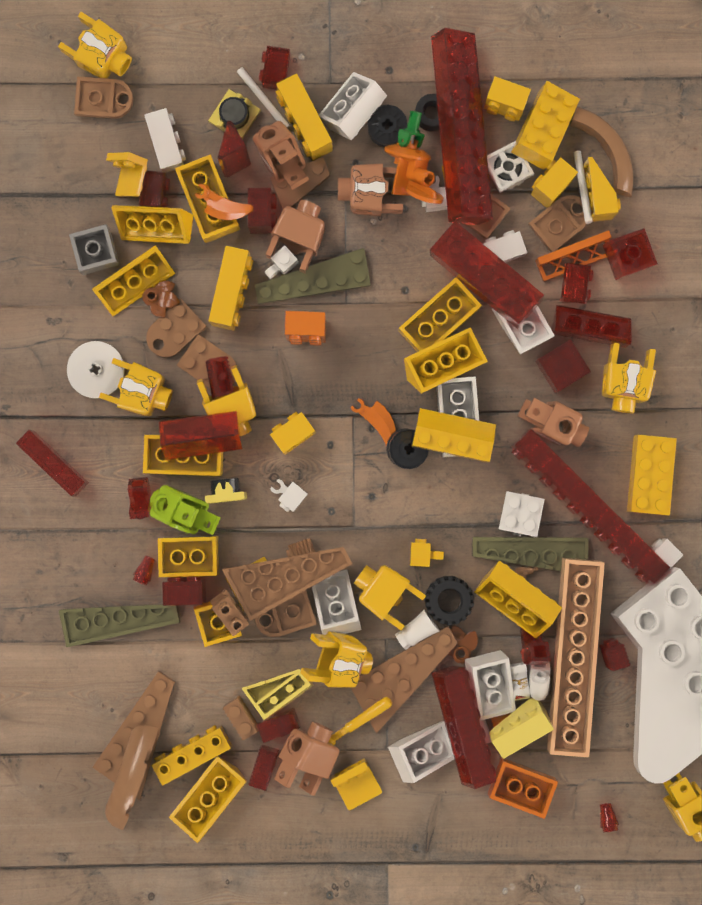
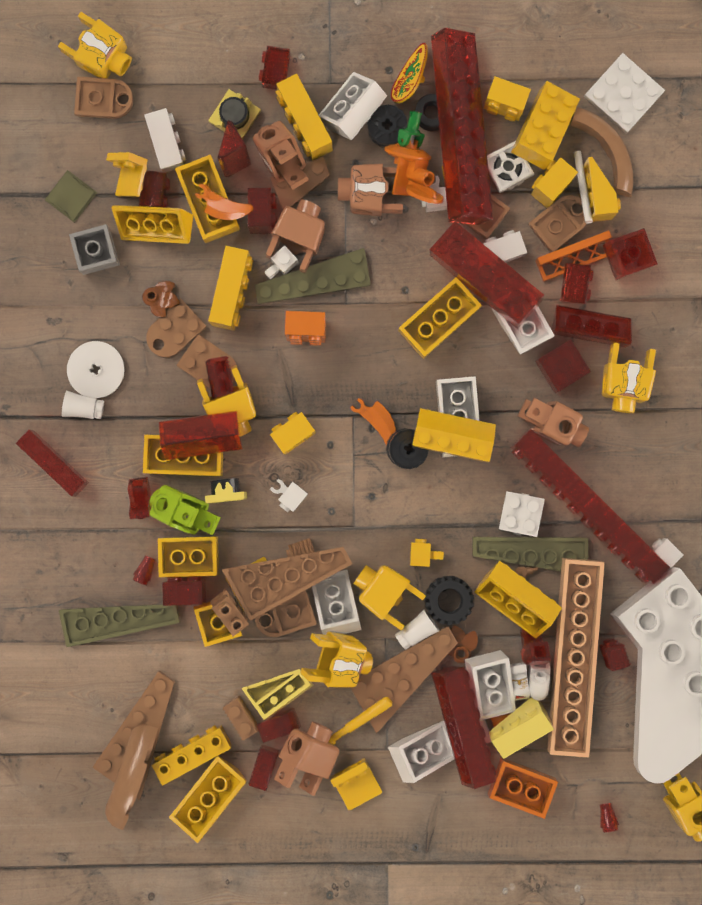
yellow slope [92,245,175,316] -> none
yellow piece [99,358,173,417] -> none
white bar [237,67,290,129] -> none
yellow slope [404,327,488,394] -> none
yellow brick [627,435,677,516] -> none
none -> olive piece [45,170,97,223]
none -> white plant [62,390,104,419]
none -> shield [391,43,428,103]
none -> white plate [584,53,665,134]

